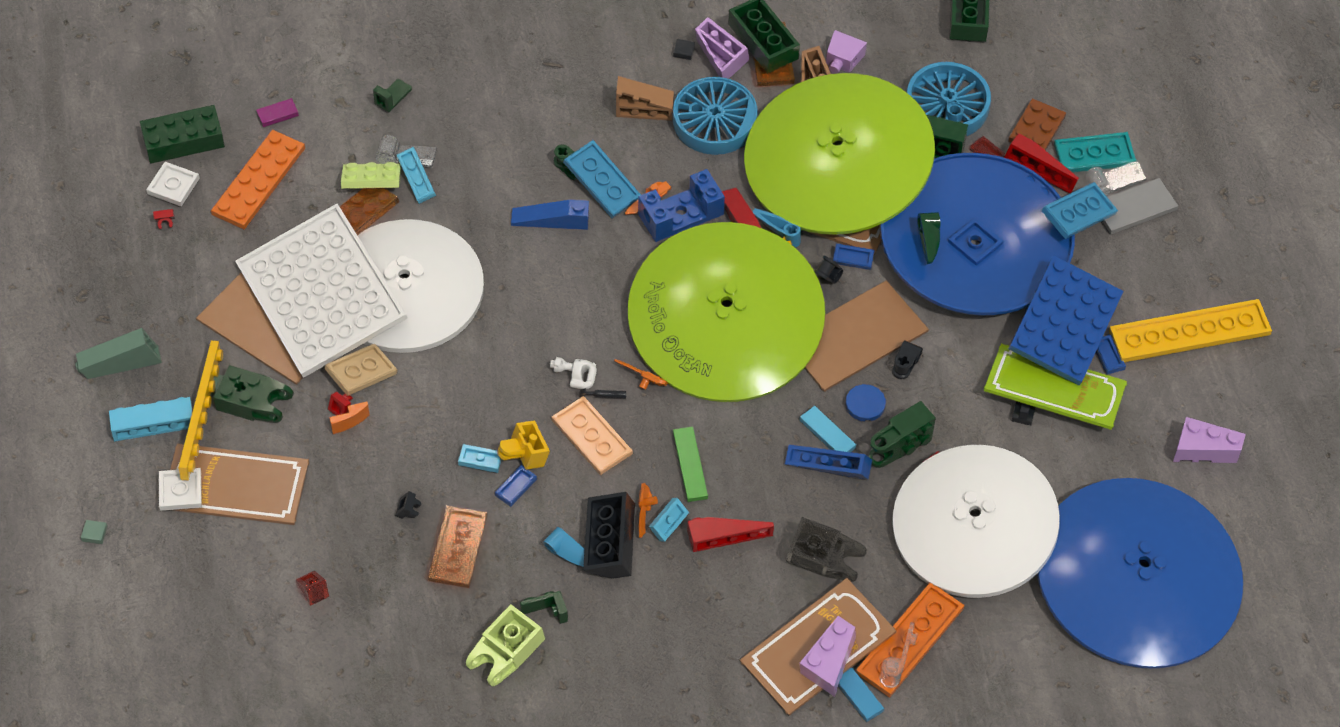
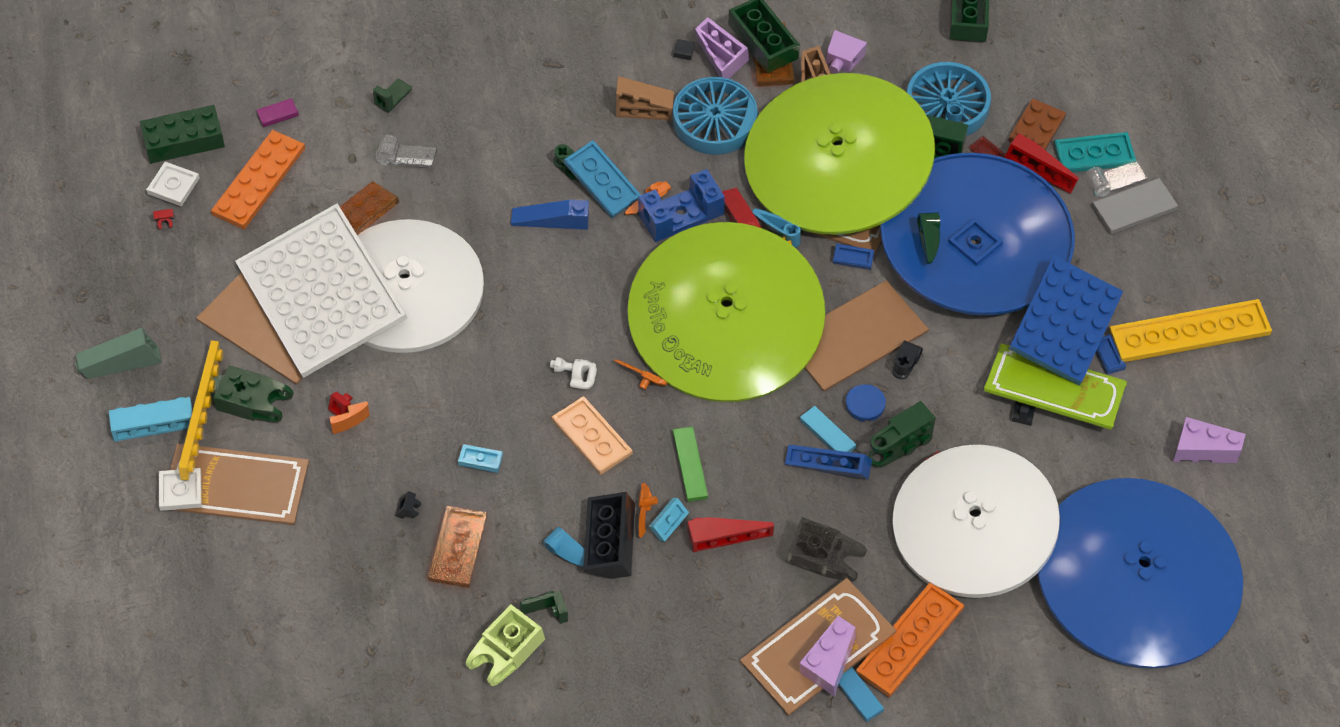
sand green tile [81,520,108,544] -> none
clear red slope [296,571,329,606] -> none
tan tile [325,344,397,396] -> none
yellowish green plate [341,162,401,189] -> none
medium azure tile [397,147,436,204] -> none
blue tile [495,465,537,507] -> none
yellow brick [497,420,550,470] -> none
black piece [579,388,626,399] -> none
black piece [814,255,843,284] -> none
clear door [880,622,918,688] -> none
dark azure tile [1041,182,1118,239] -> none

